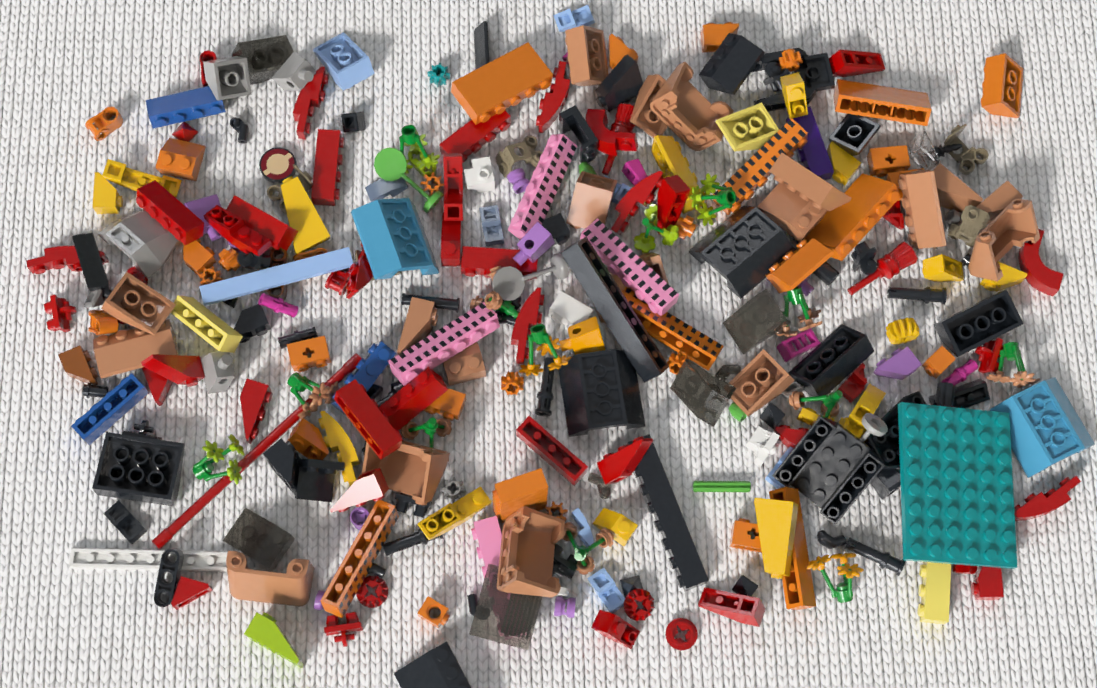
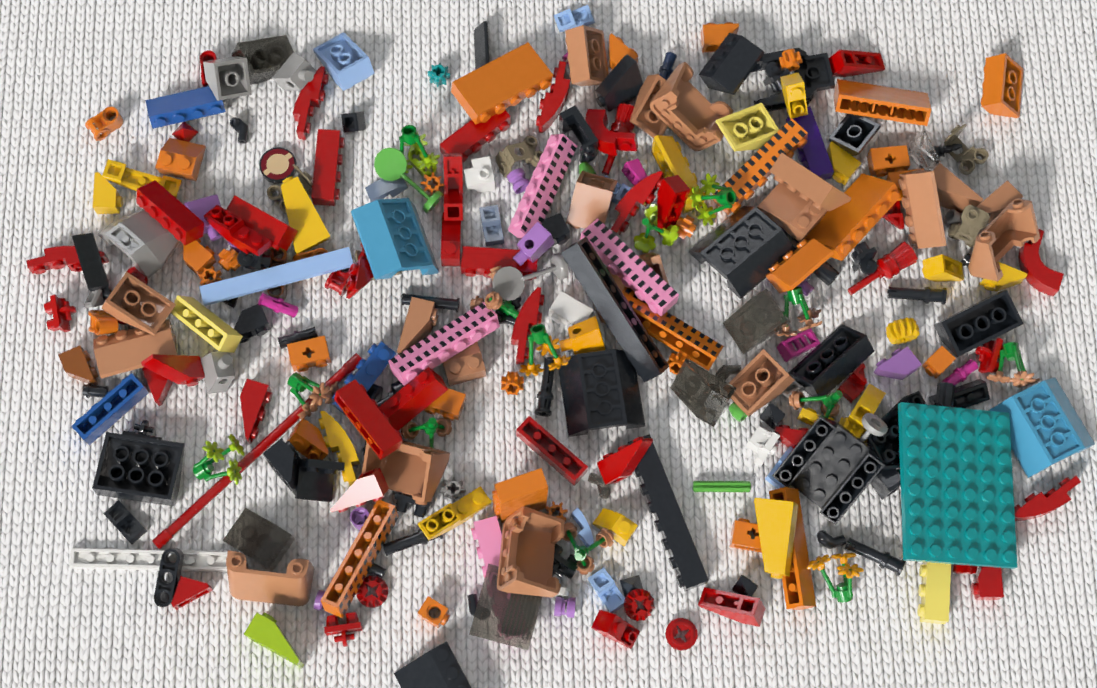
none -> dark blue pin [659,52,677,80]

